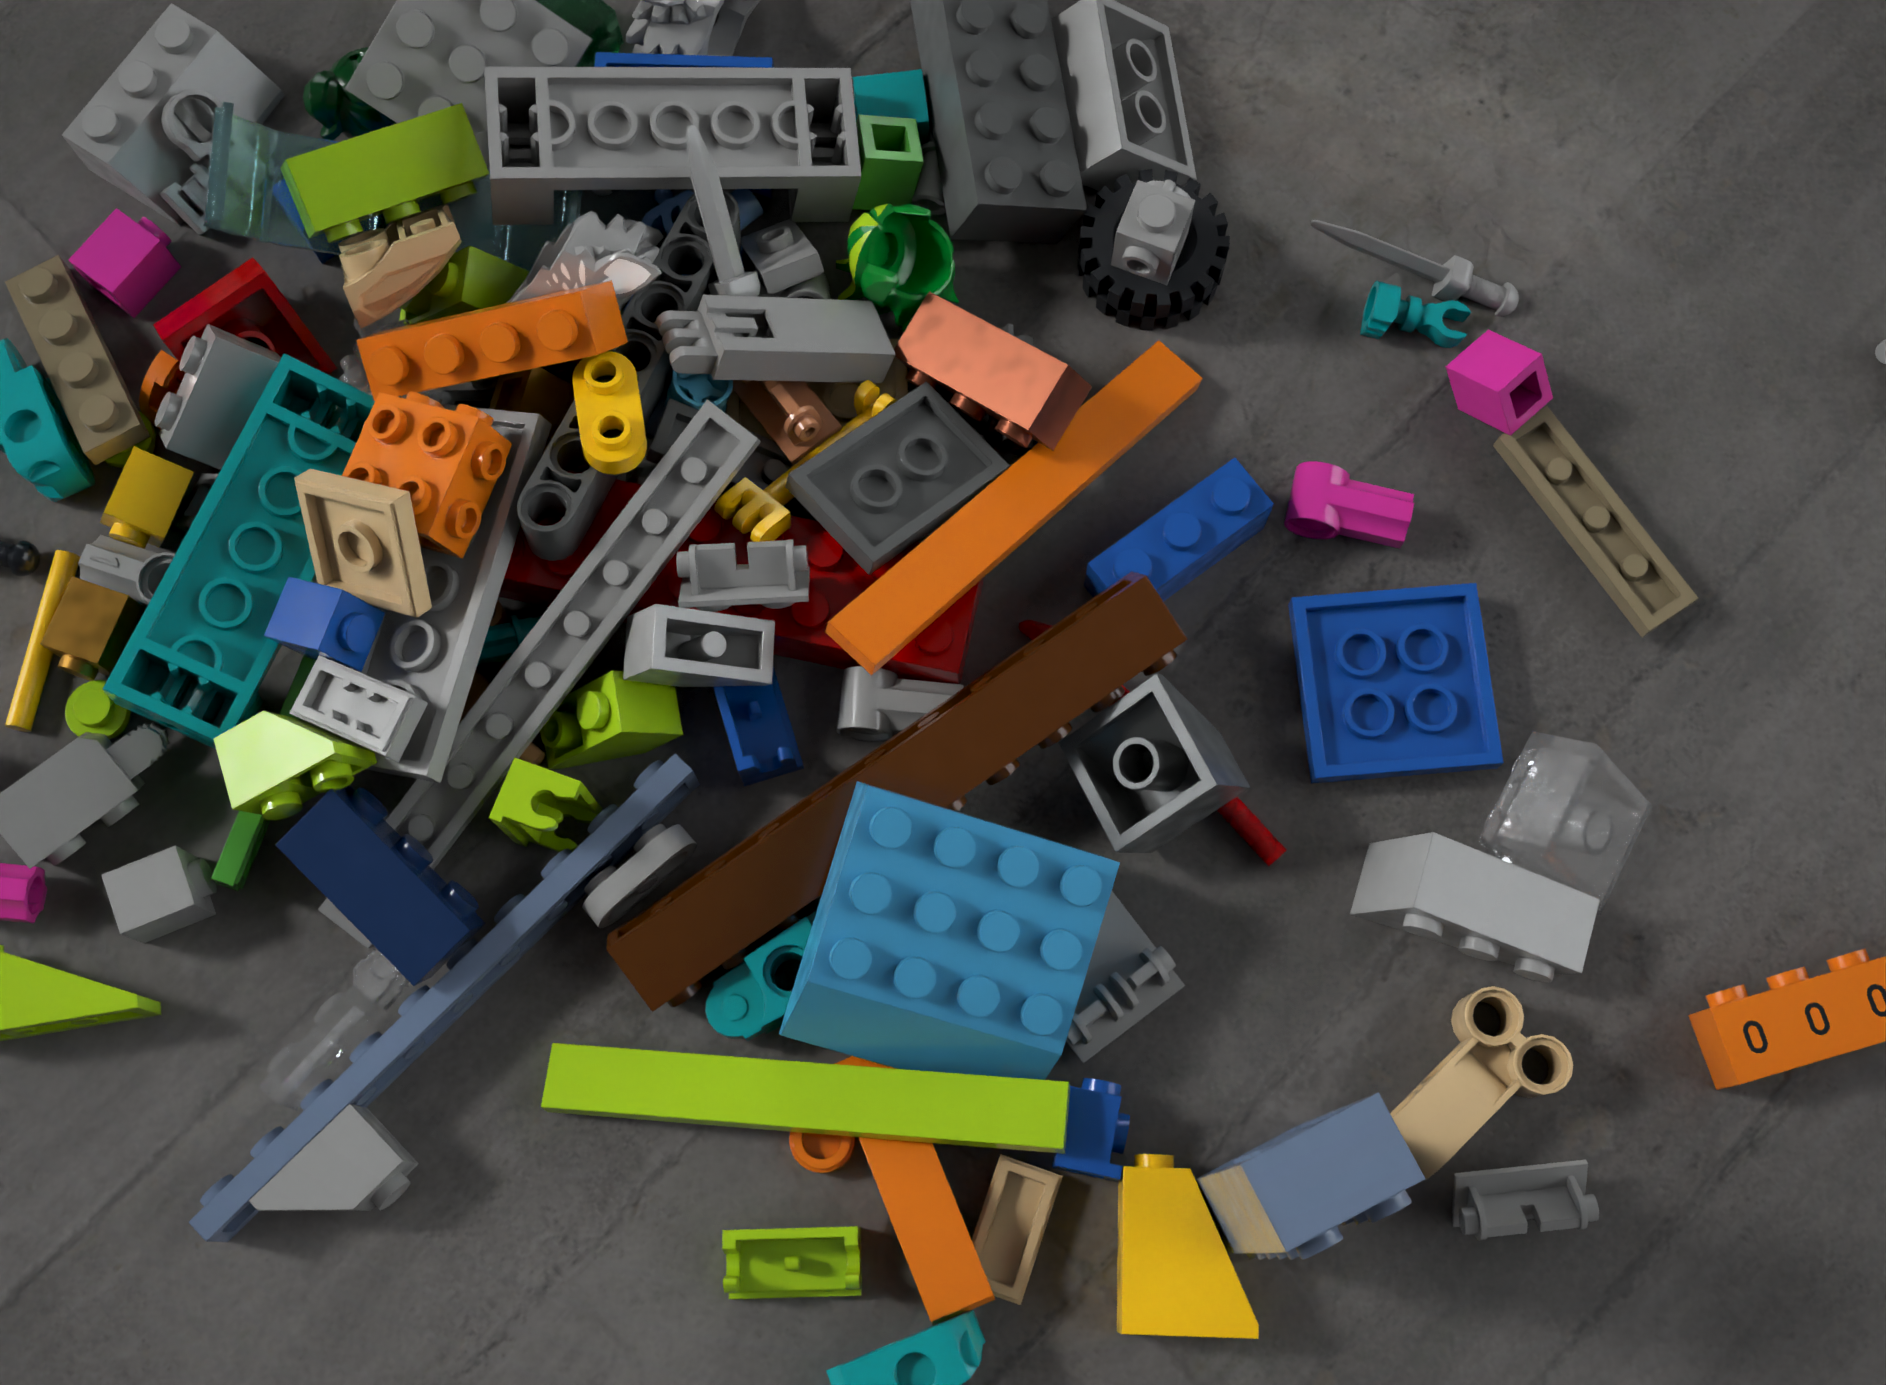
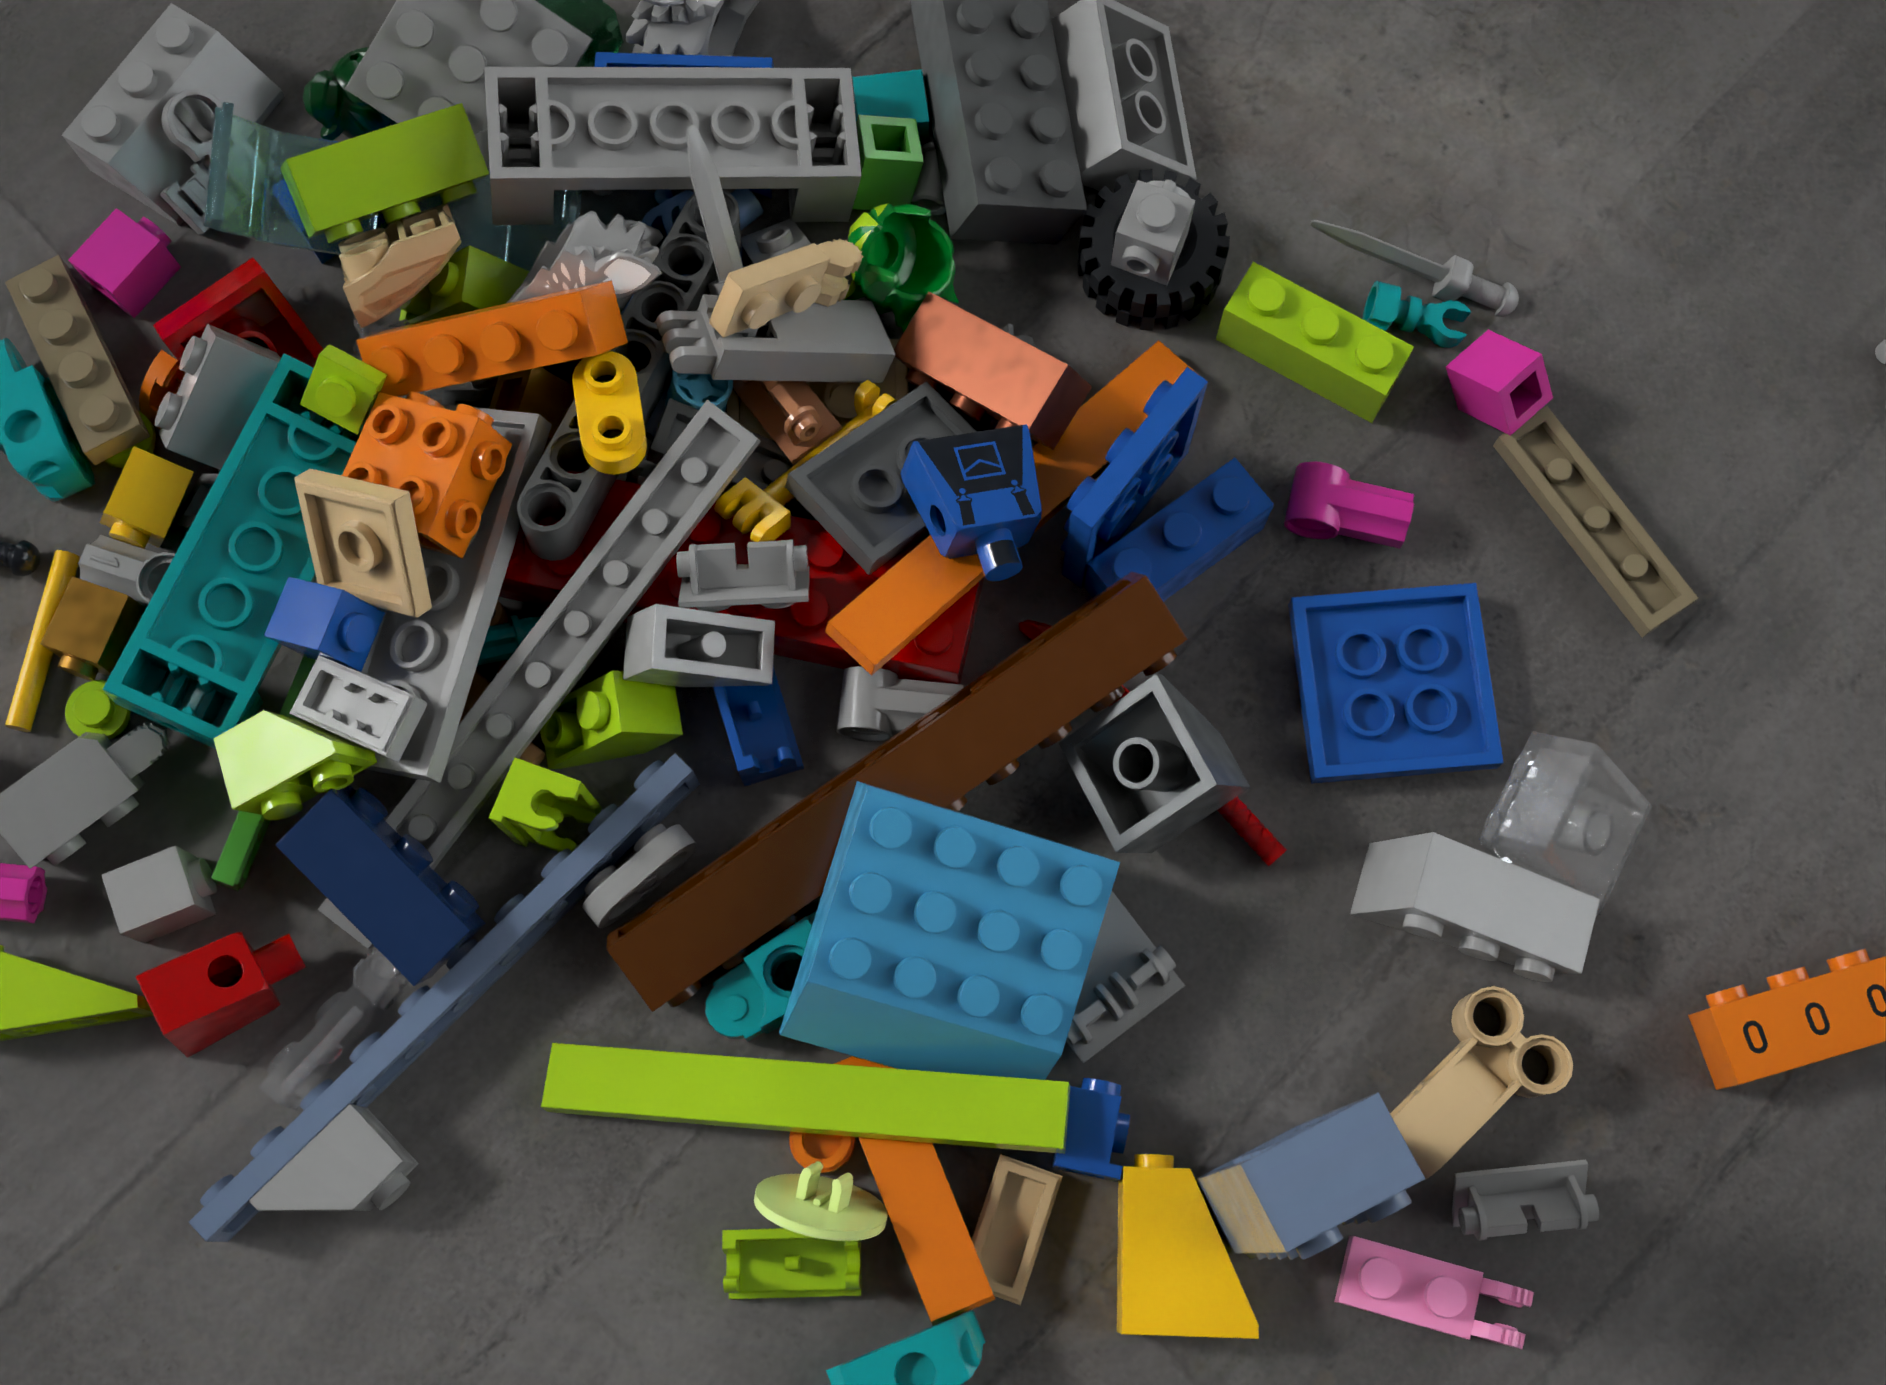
none -> red torso [135,932,307,1058]
none -> lime plate [300,344,387,435]
none -> tan hinge [709,238,863,338]
none -> yellowish green piece [754,1161,888,1241]
none -> blue torso [900,424,1042,581]
none -> blue plate [1061,367,1208,588]
none -> lime brick [1216,261,1414,423]
none -> bright pink hinge [1334,1236,1534,1349]

